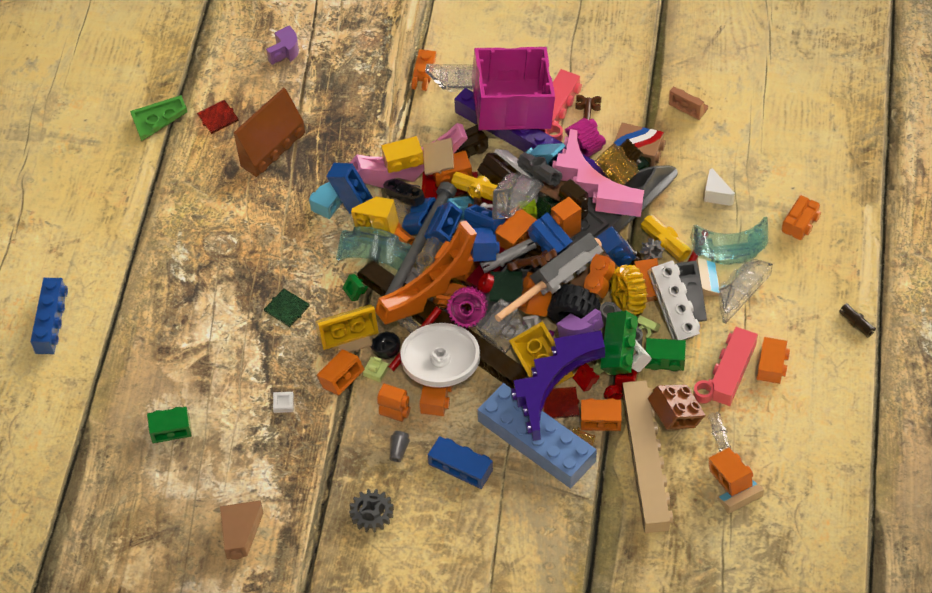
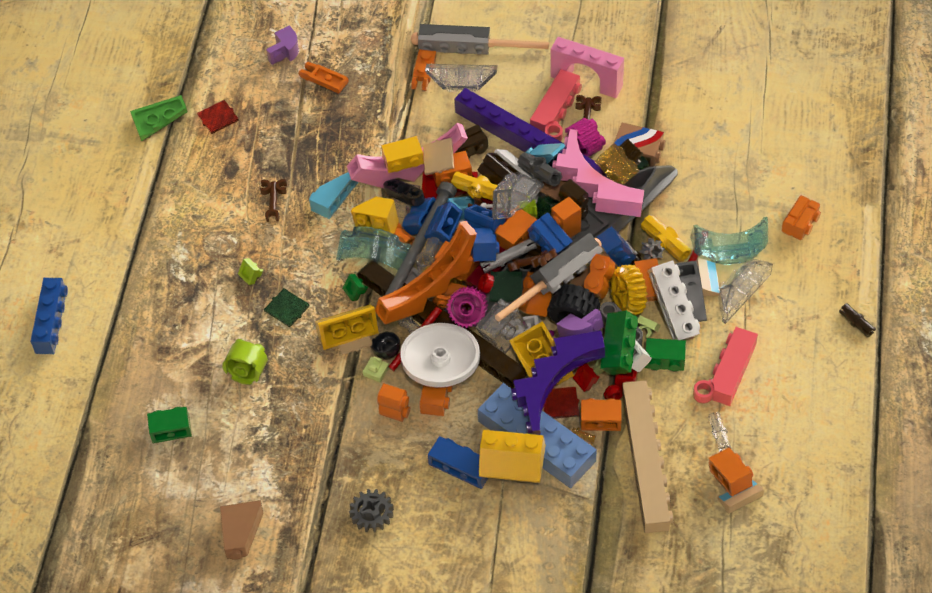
dark orange slope [233,87,305,177] -> none
white tile [273,392,294,413] -> none
orange brick [316,349,365,396] -> none
blue brick [326,163,373,214] -> none
flat silver cone [389,431,410,462] -> none
dark pink tile [472,47,555,130] -> none
dark orange brick [647,384,706,430] -> none
nougat bracket [669,86,708,120] -> none
white slope [704,168,735,206] -> none
orange brick [757,337,790,384] -> none
none -> lime brick [222,339,268,385]
none -> lime tile [238,258,263,285]
none -> reddish brown bar [260,179,287,222]
none -> orange hinge [298,61,349,94]
none -> piece [411,24,549,55]
none -> yellow slope [479,430,546,483]
none -> bright pink arch [551,37,624,98]

